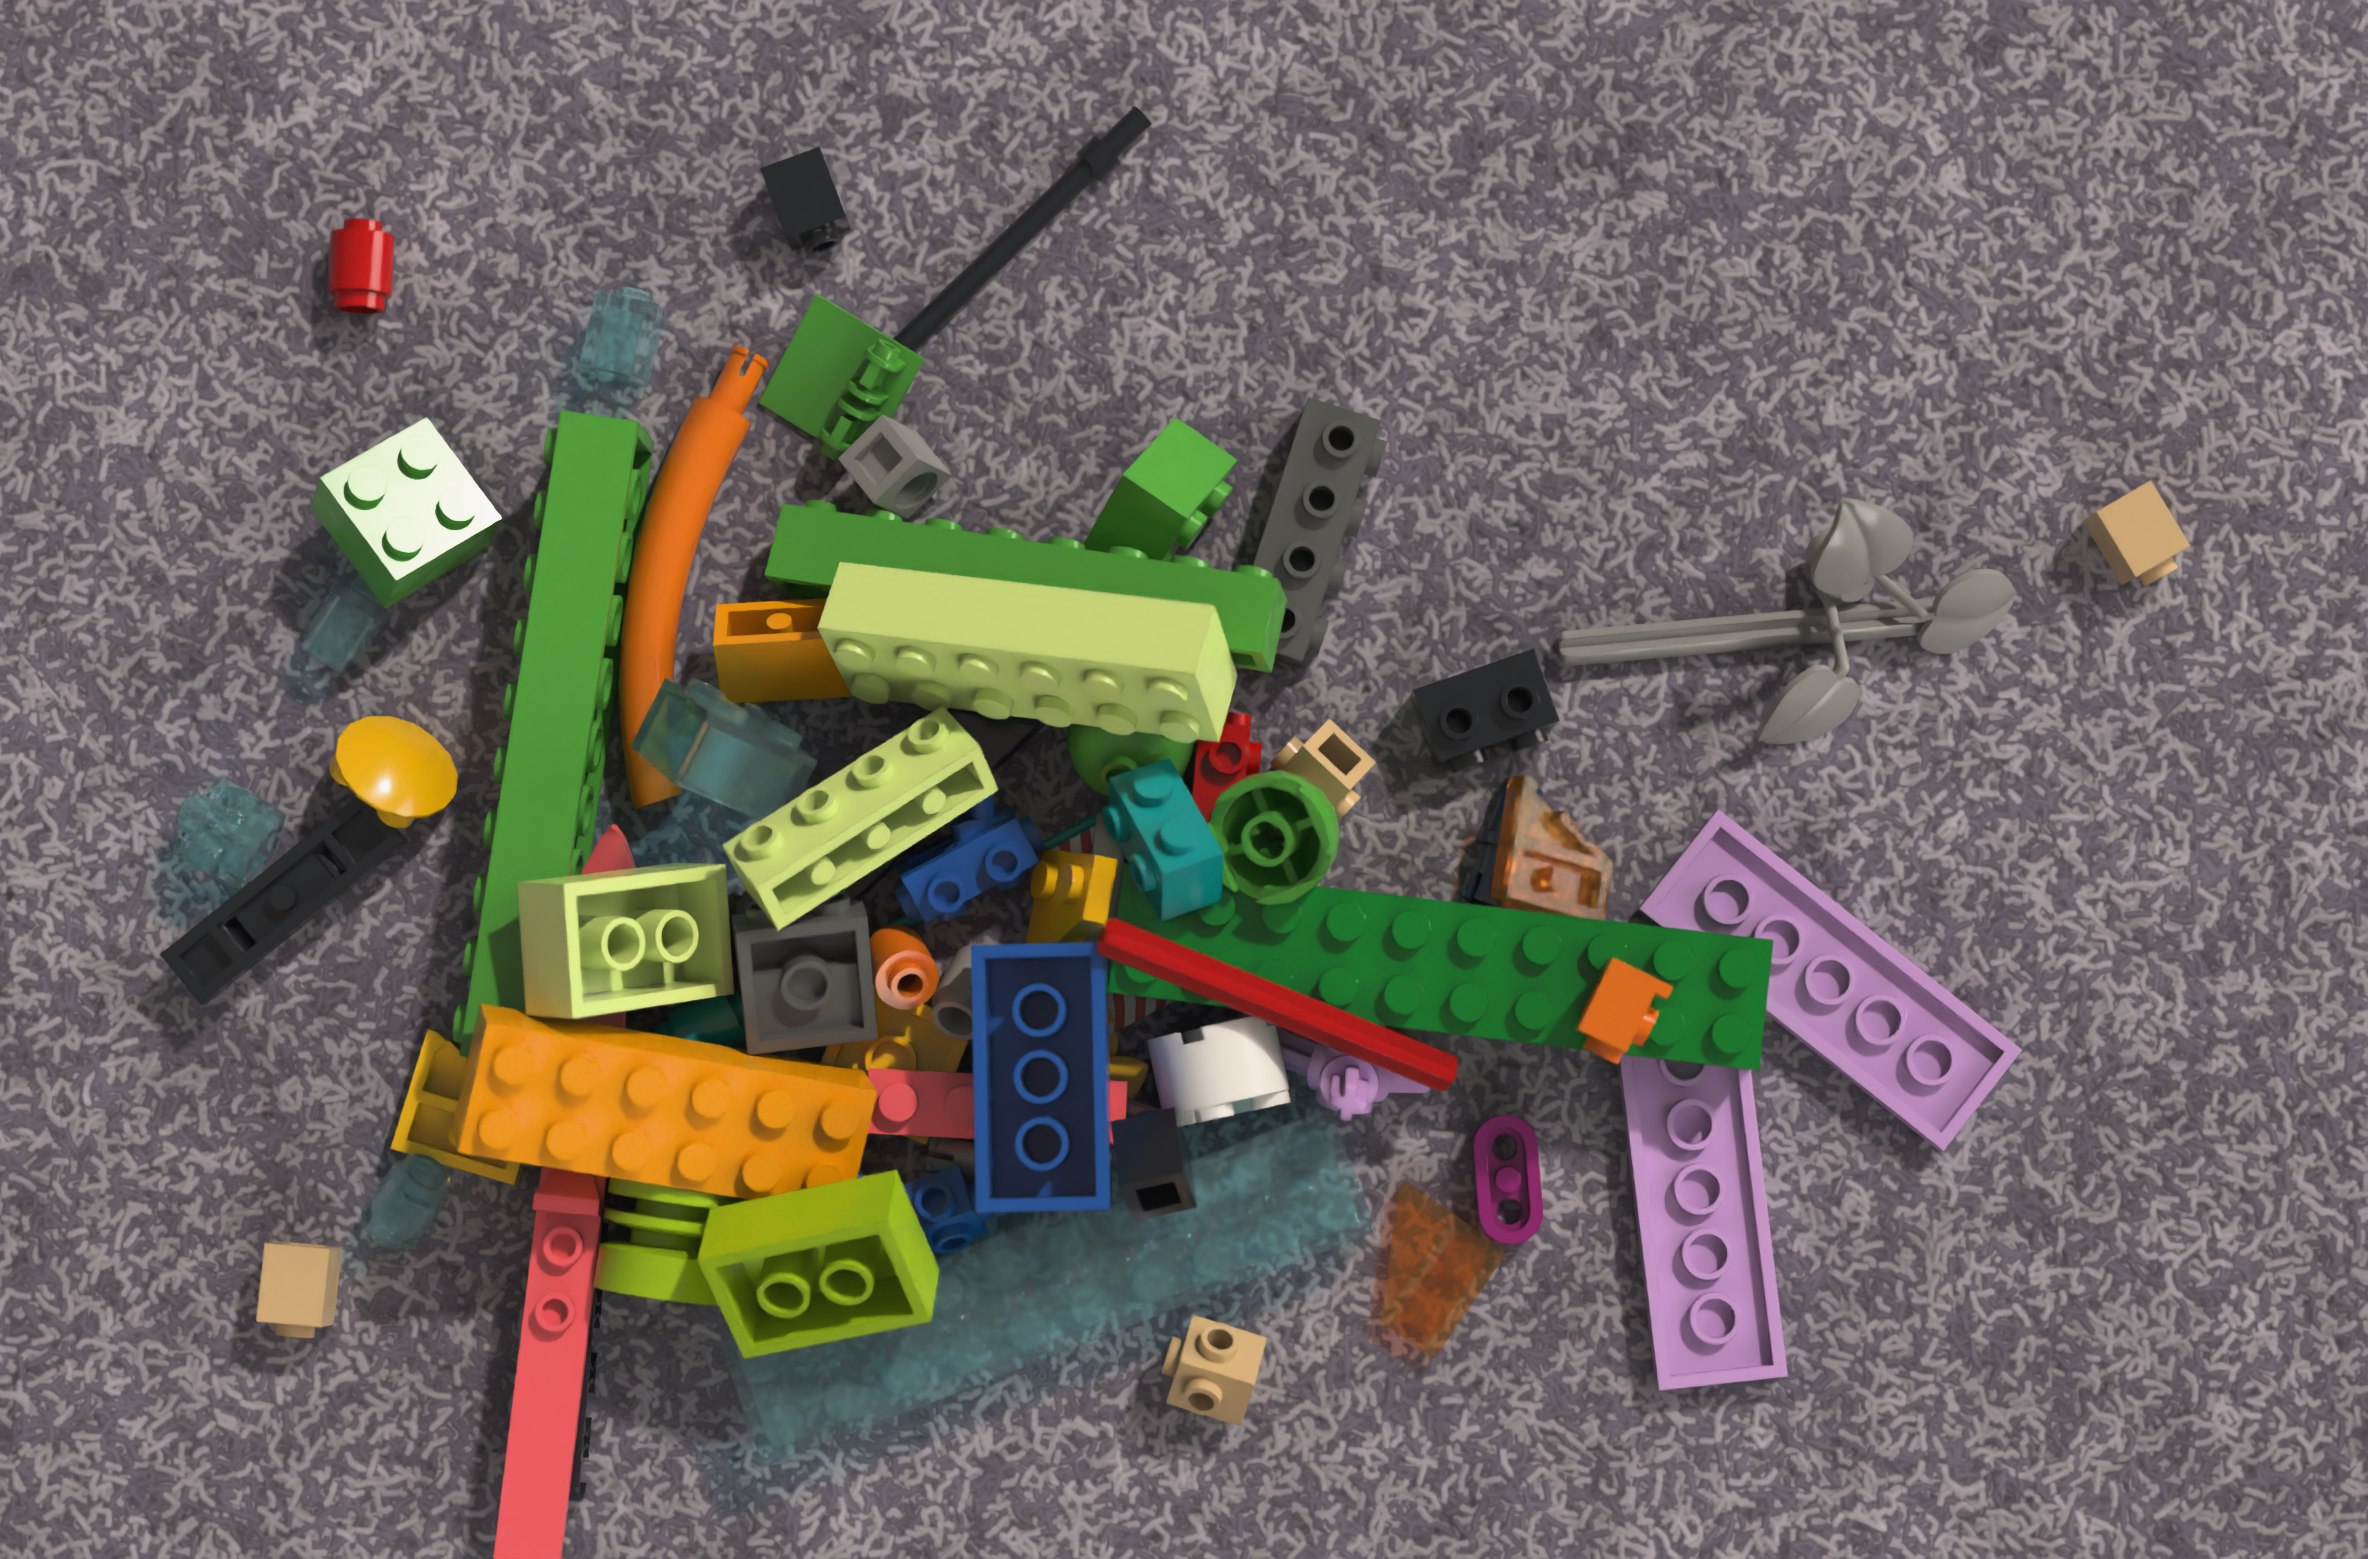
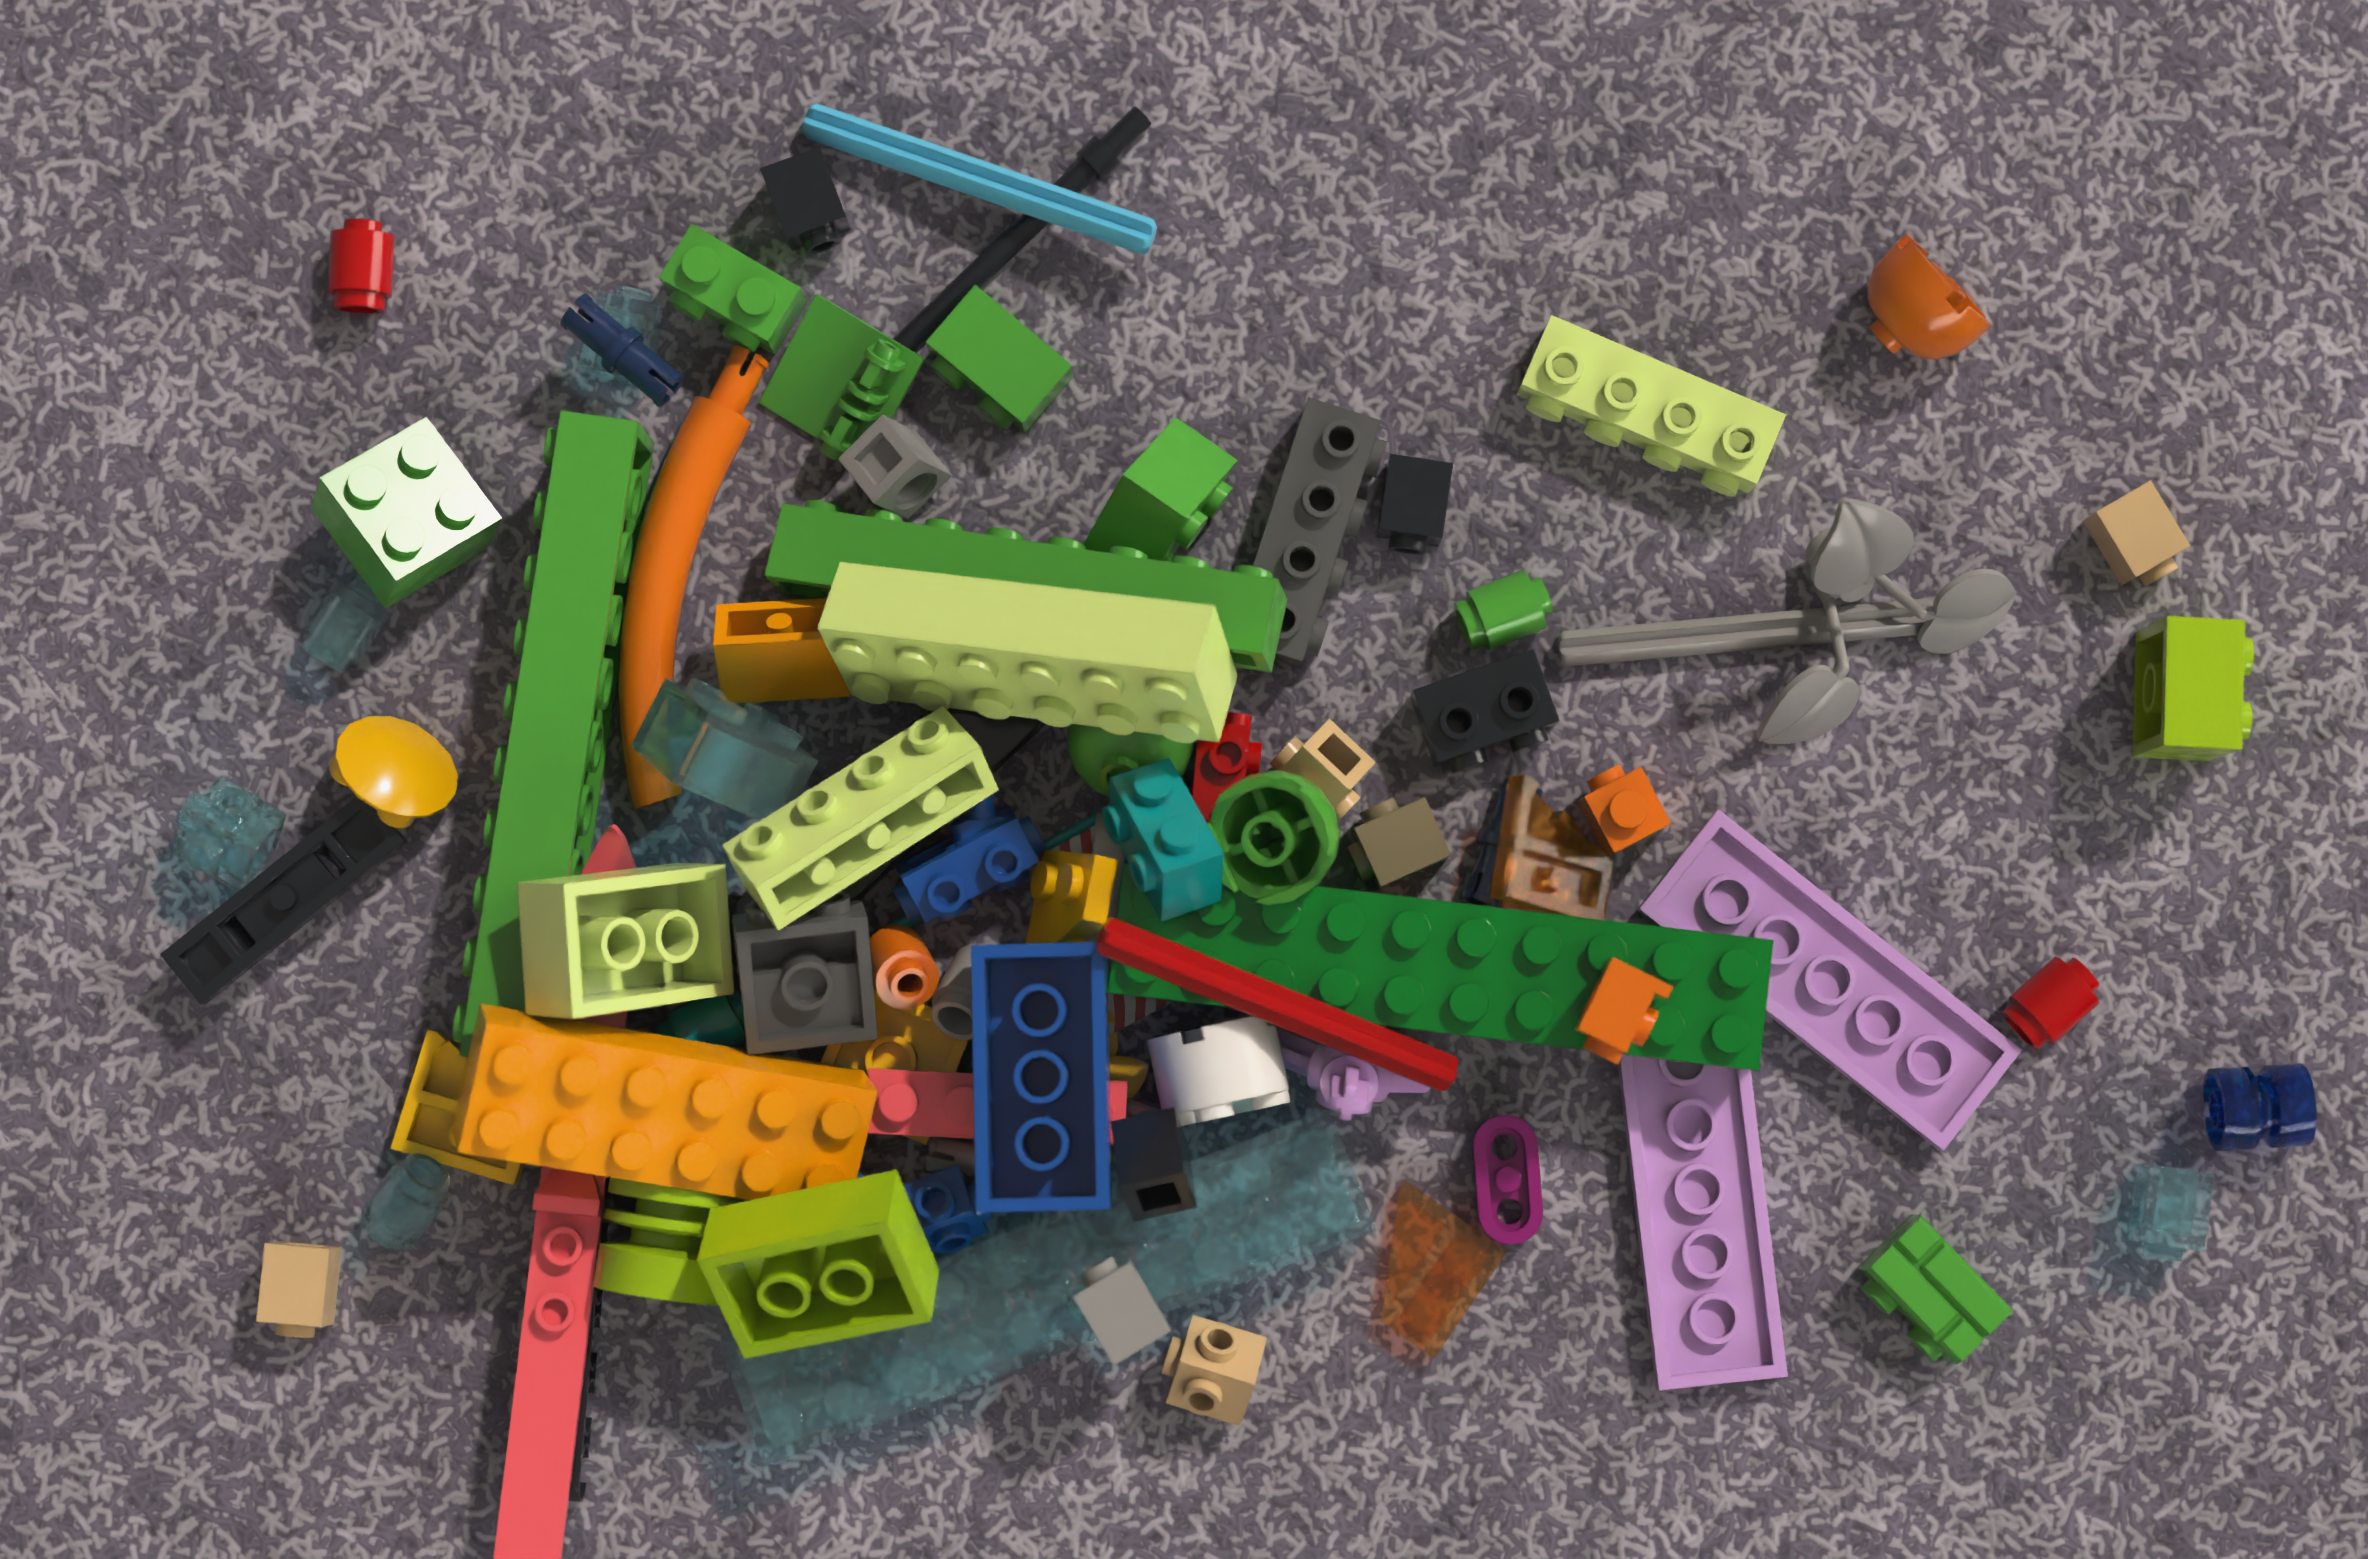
none -> dark blue pin [560,294,685,407]
none -> bright green brick [658,223,808,355]
none -> medium azure axle [802,104,1157,254]
none -> bright green brick [926,285,1074,433]
none -> light grey brick [1073,1256,1171,1366]
none -> dark tan brick [1346,797,1451,890]
none -> black brick [1376,454,1453,555]
none -> bright green brick [1454,570,1553,651]
none -> yellowish green brick [1517,315,1786,497]
none -> orange brick [1577,764,1672,858]
none -> bright green brick [1857,1214,2012,1365]
none -> orange cylinder [1867,233,1992,360]
none -> red brick [2001,956,2100,1051]
none -> clear light blue brick [2125,1163,2215,1262]
none -> lime brick [2132,616,2254,761]
none -> clear blue wheel [2203,1063,2317,1151]

